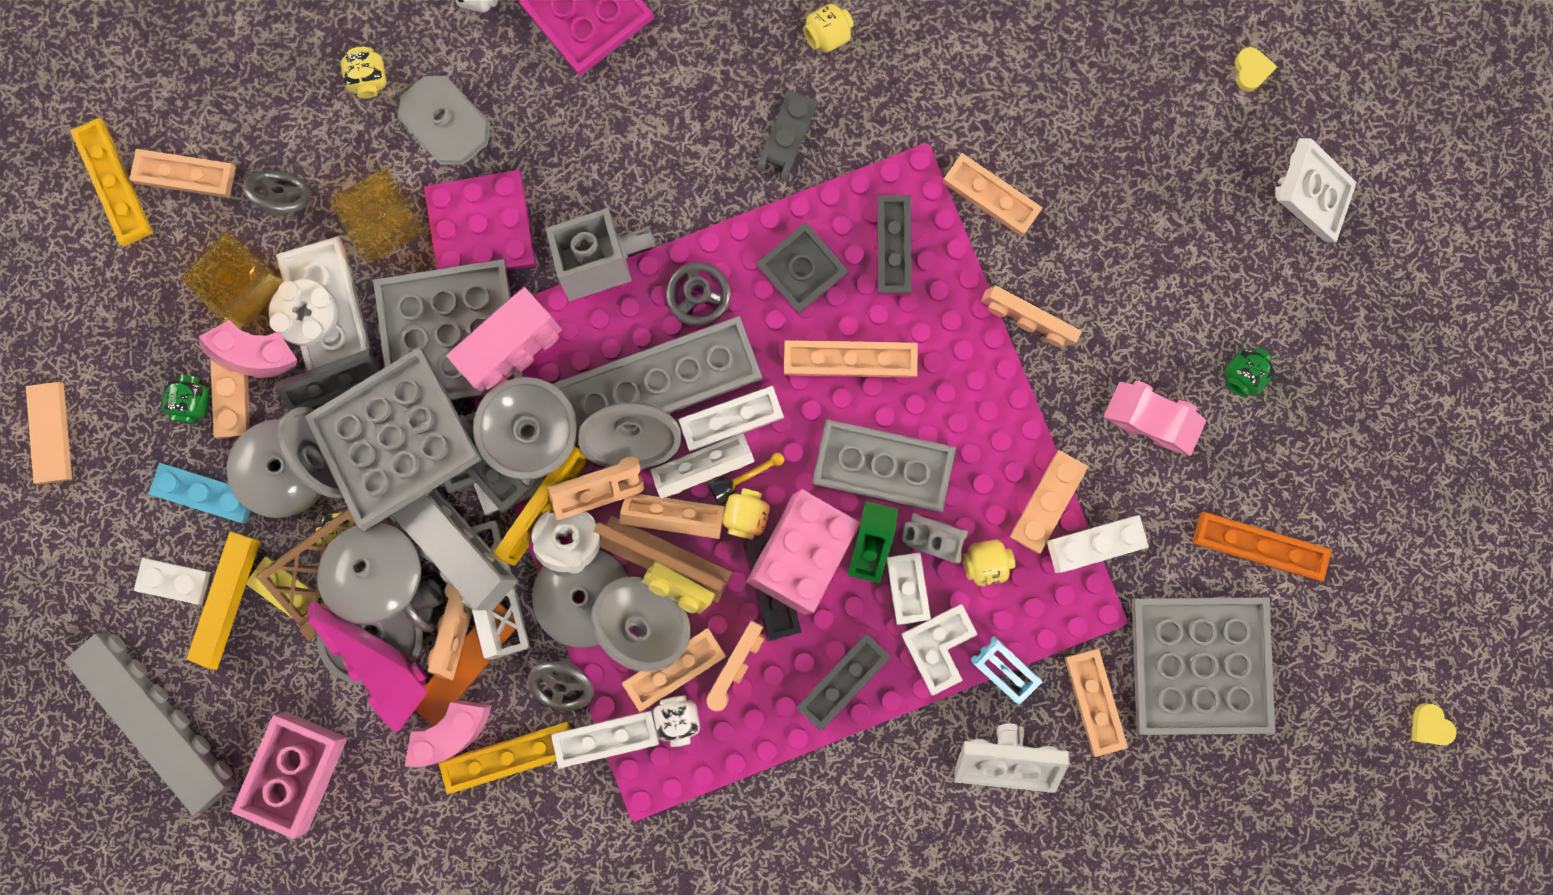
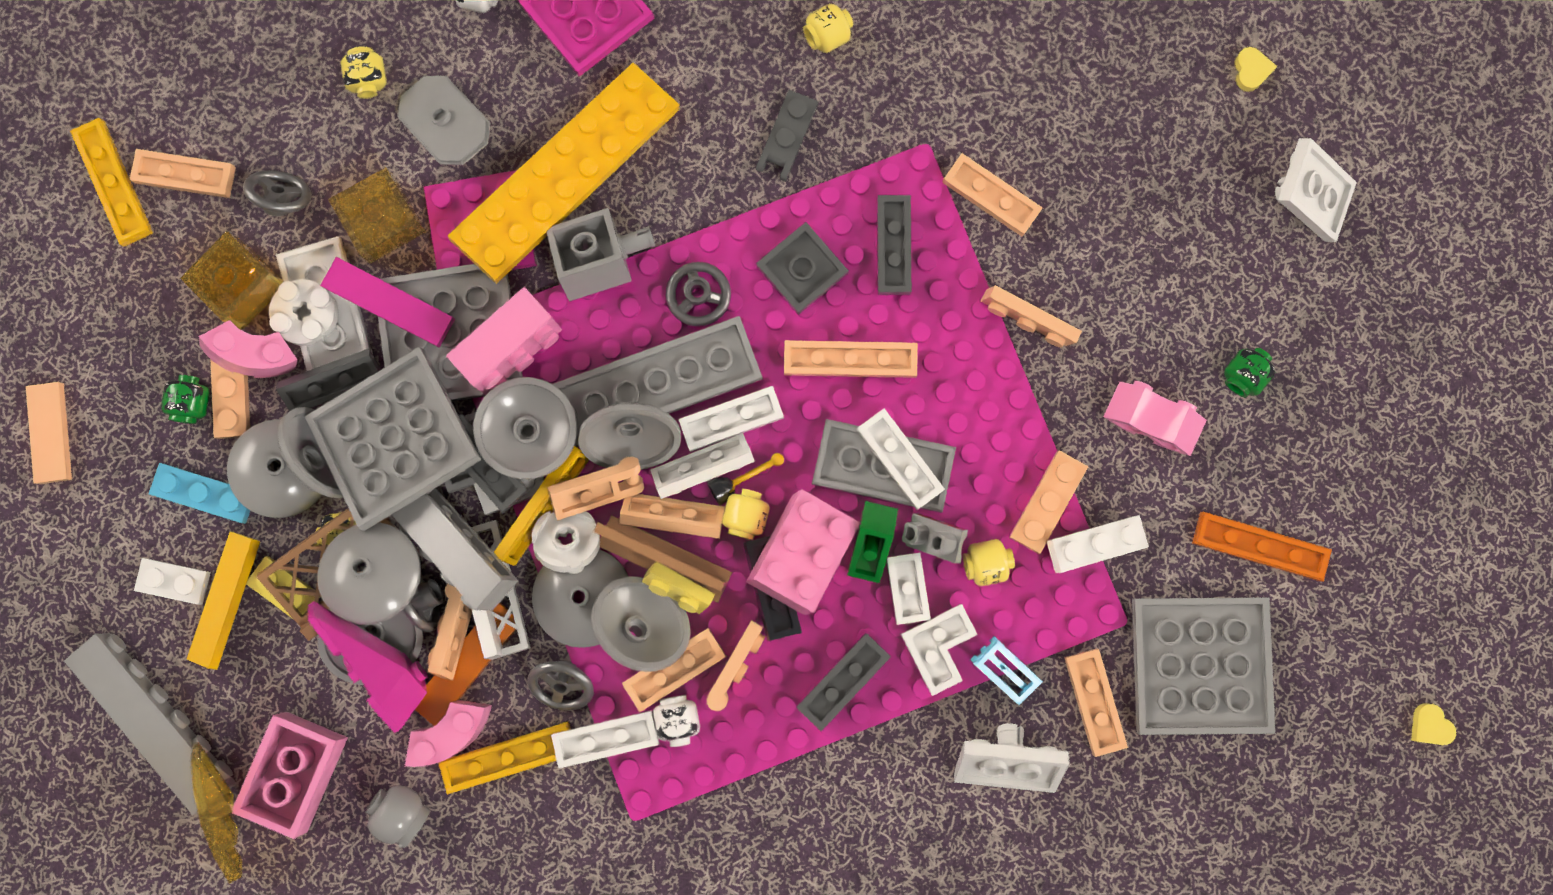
none -> clear yellow slope [191,742,242,884]
none -> dark pink tile [320,257,455,348]
none -> light grey piece [365,785,430,848]
none -> yellow plate [447,63,680,284]
none -> white plate [857,408,945,510]

